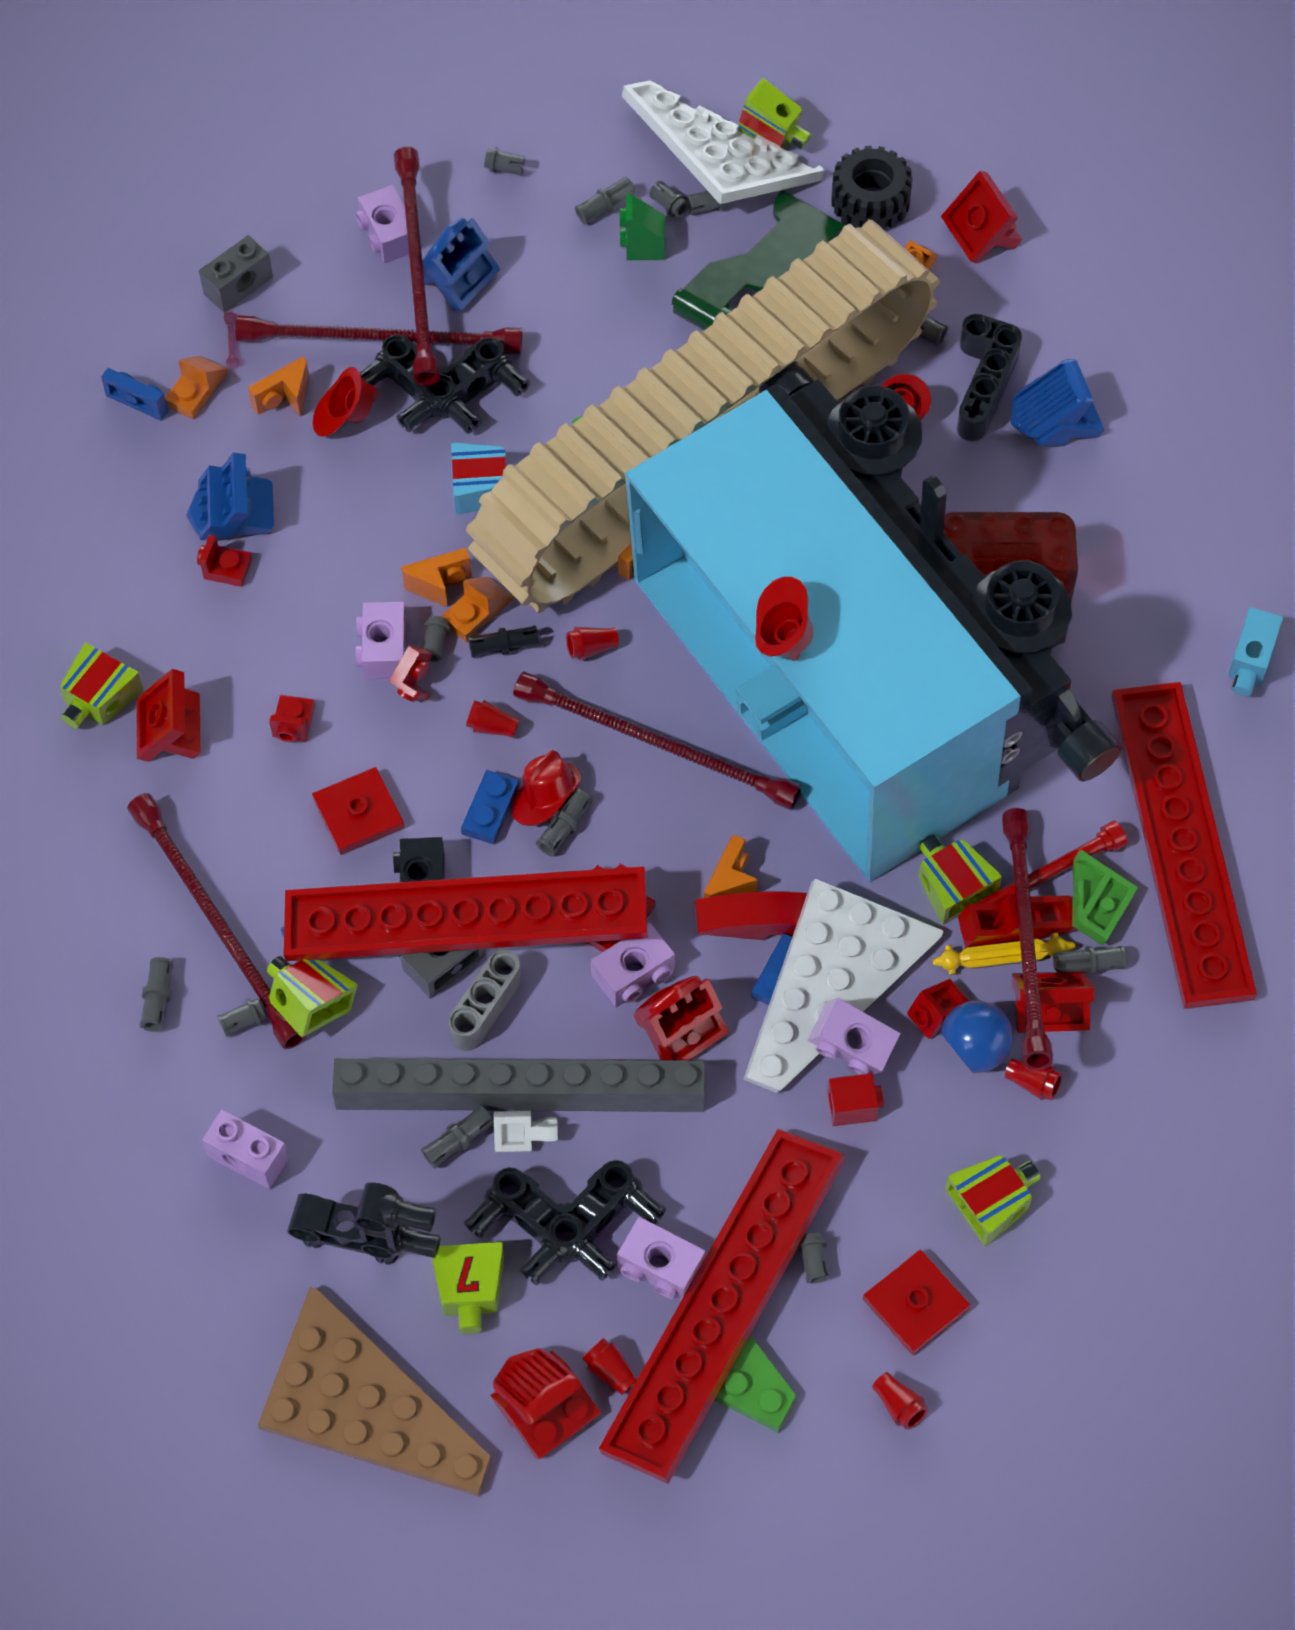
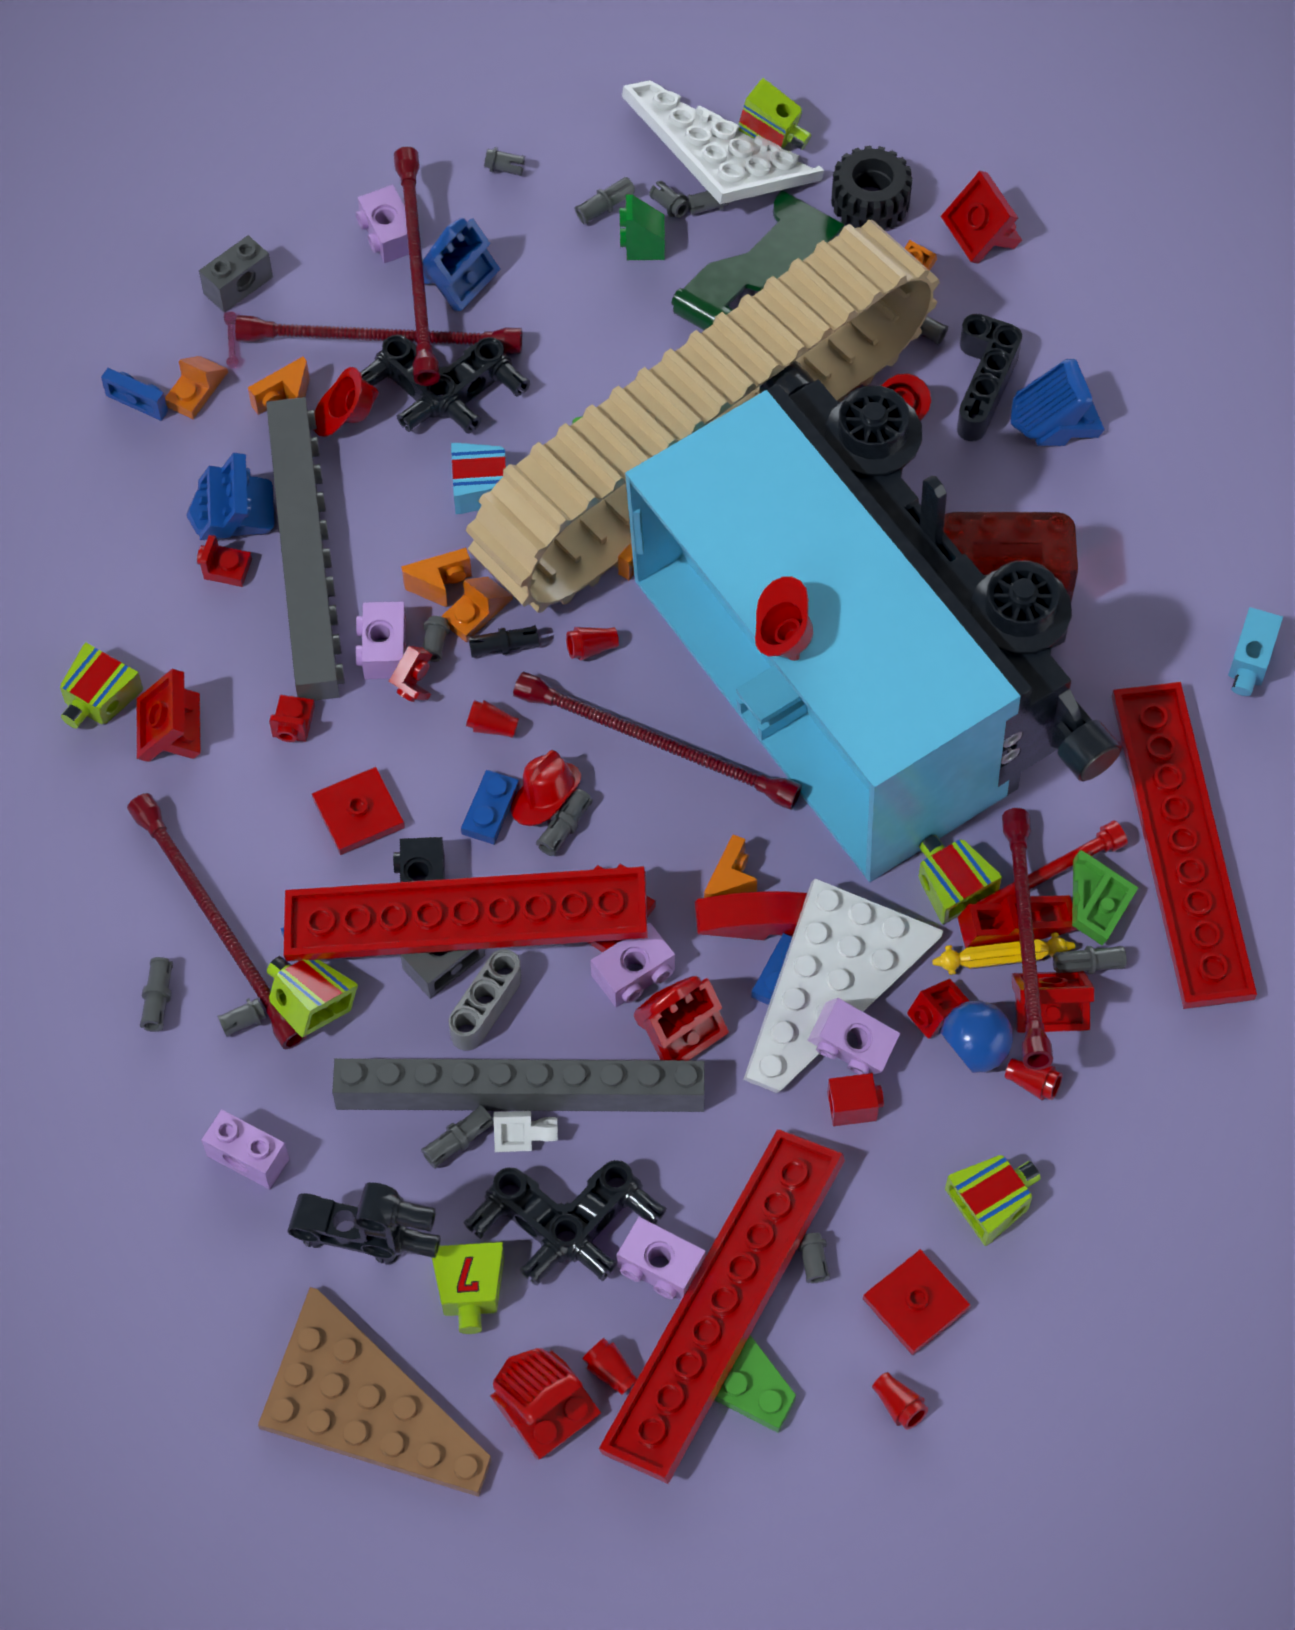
none -> dark grey brick [266,397,345,701]

